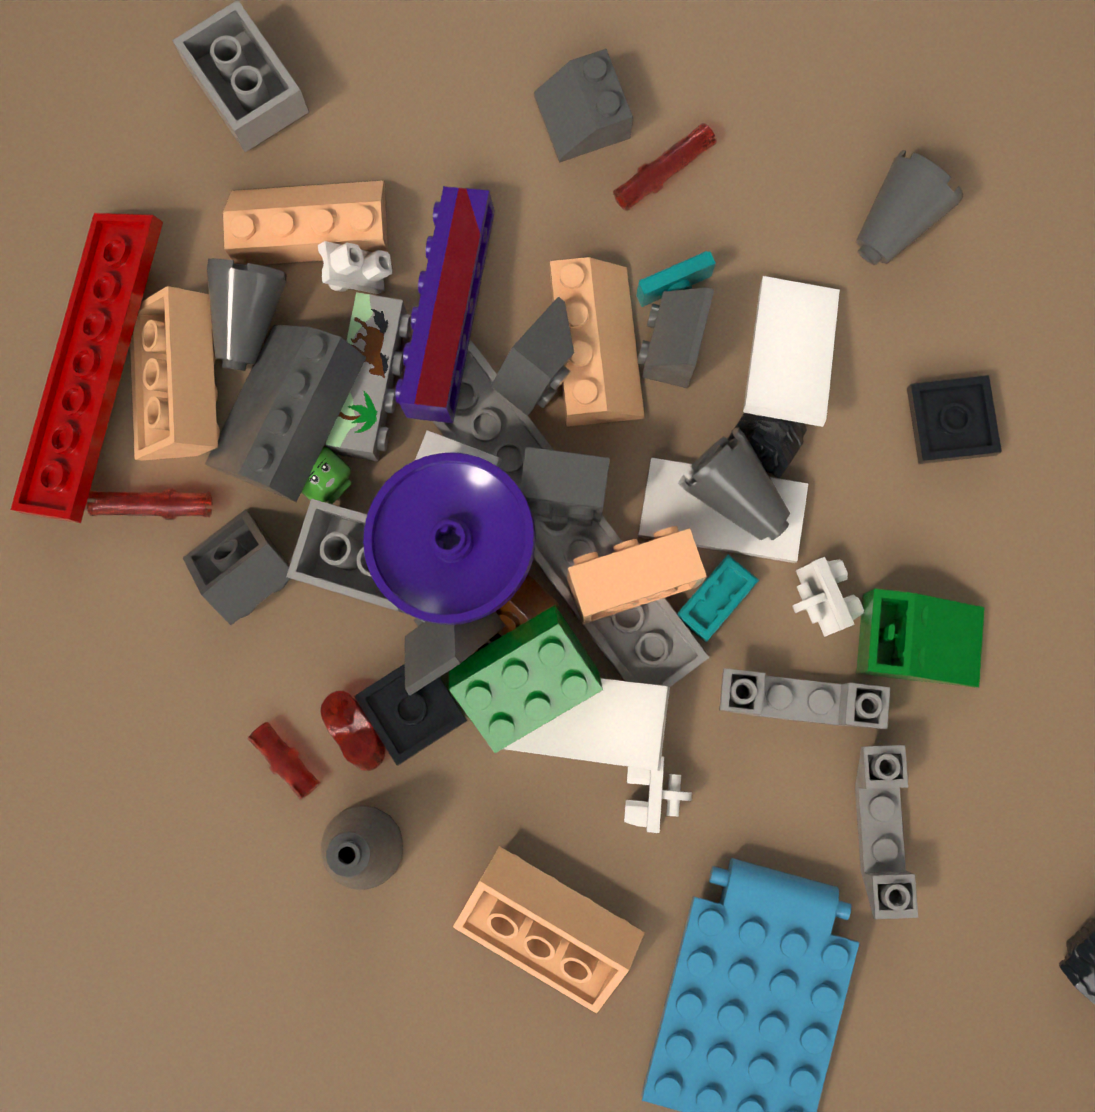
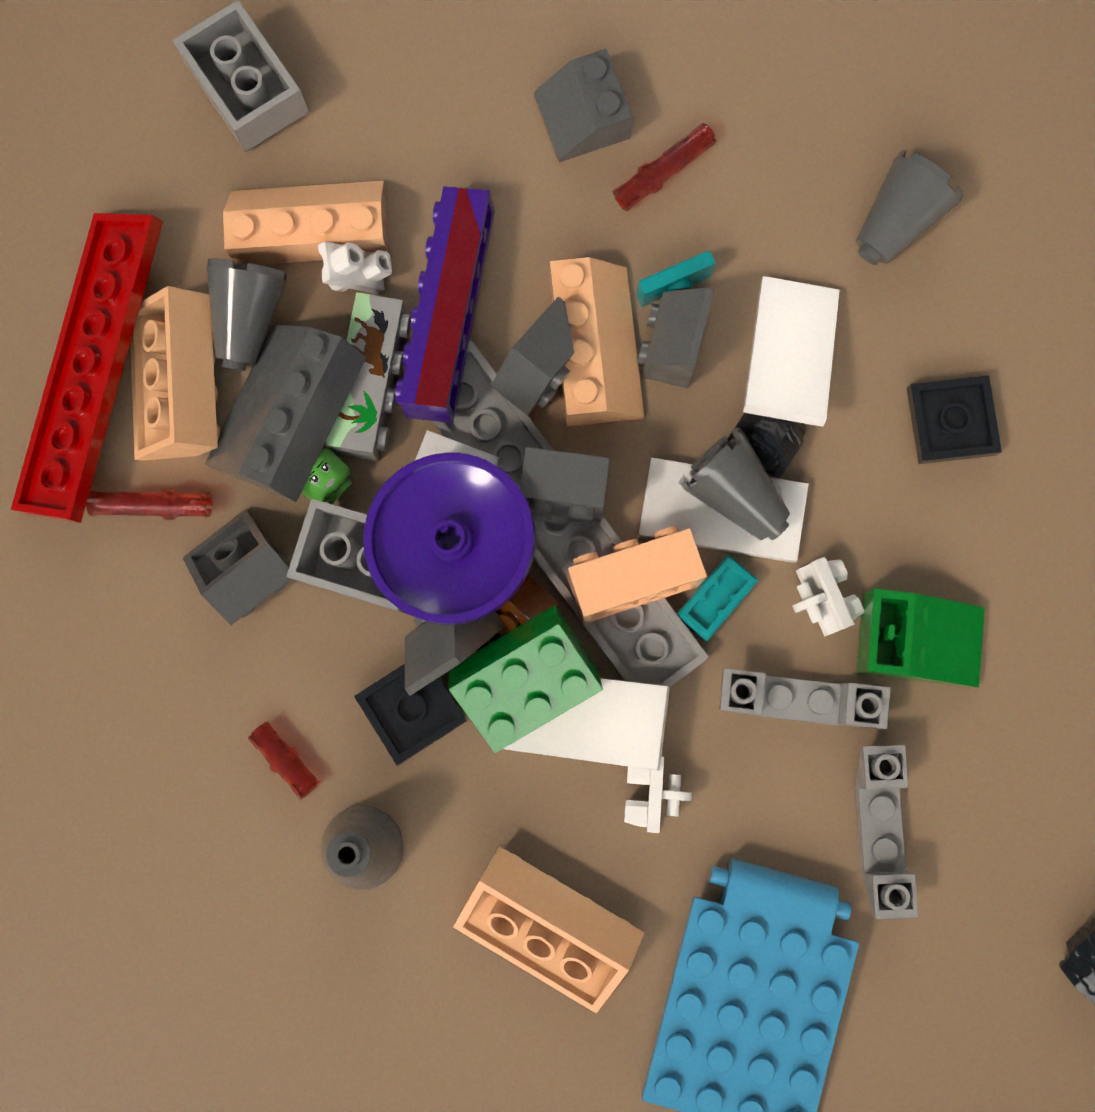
clear red piece [320,691,386,771] -> none

